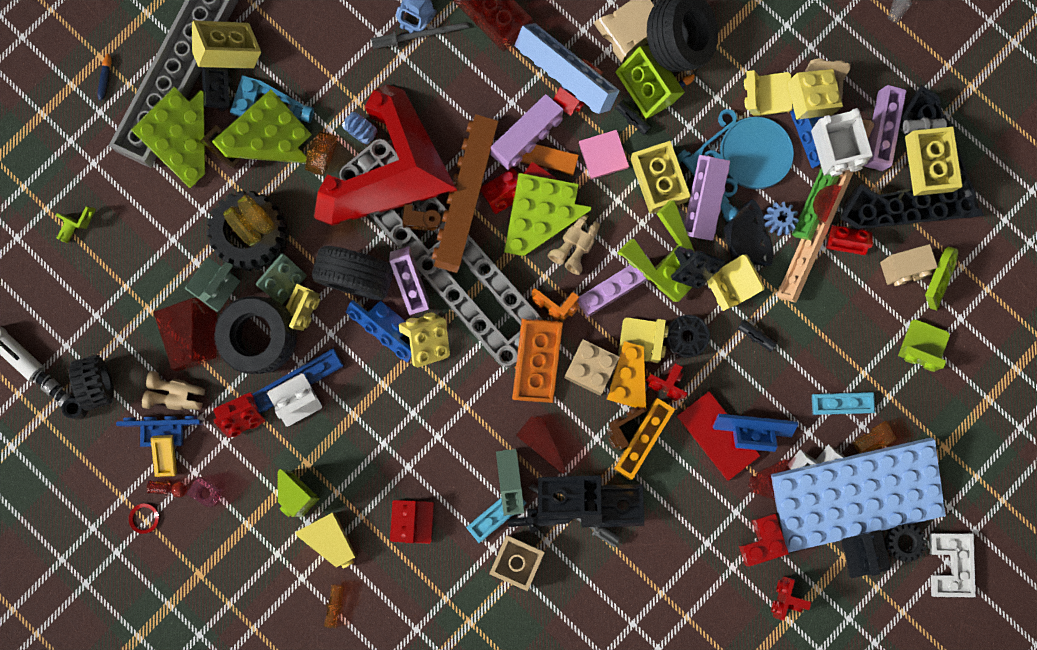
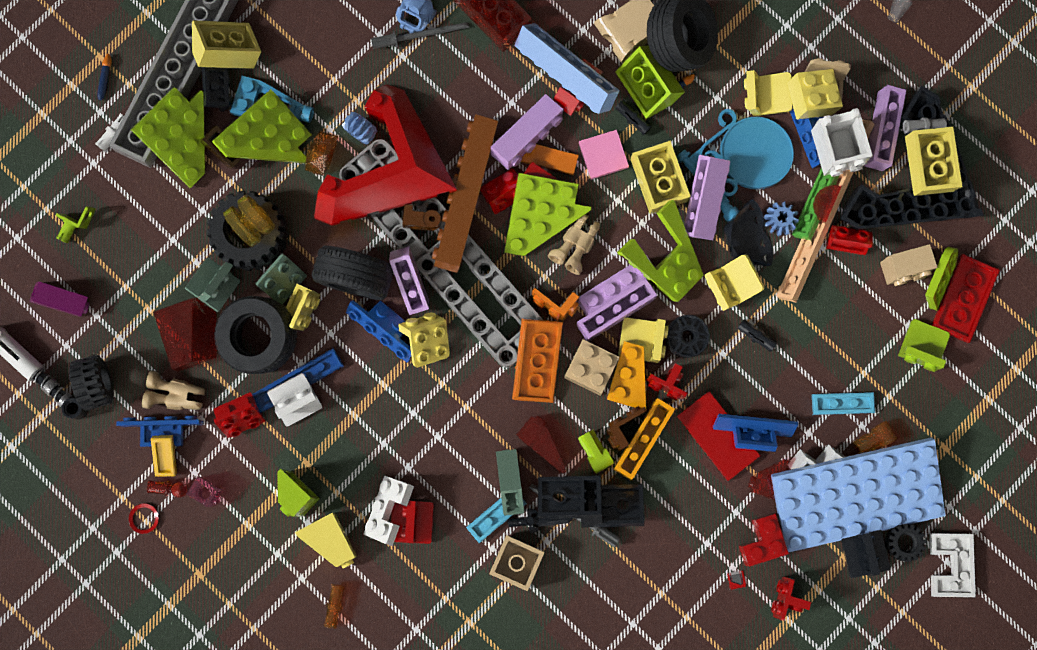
black bracket [671,246,725,289] -> none
none -> magenta slope [29,282,90,317]
none -> white pin [95,113,124,152]
none -> white plate [364,476,414,546]
none -> lavender brick [577,279,657,342]
none -> lime piece [578,430,614,474]
none -> sticker [727,571,746,590]
none -> red tile [931,254,1000,343]

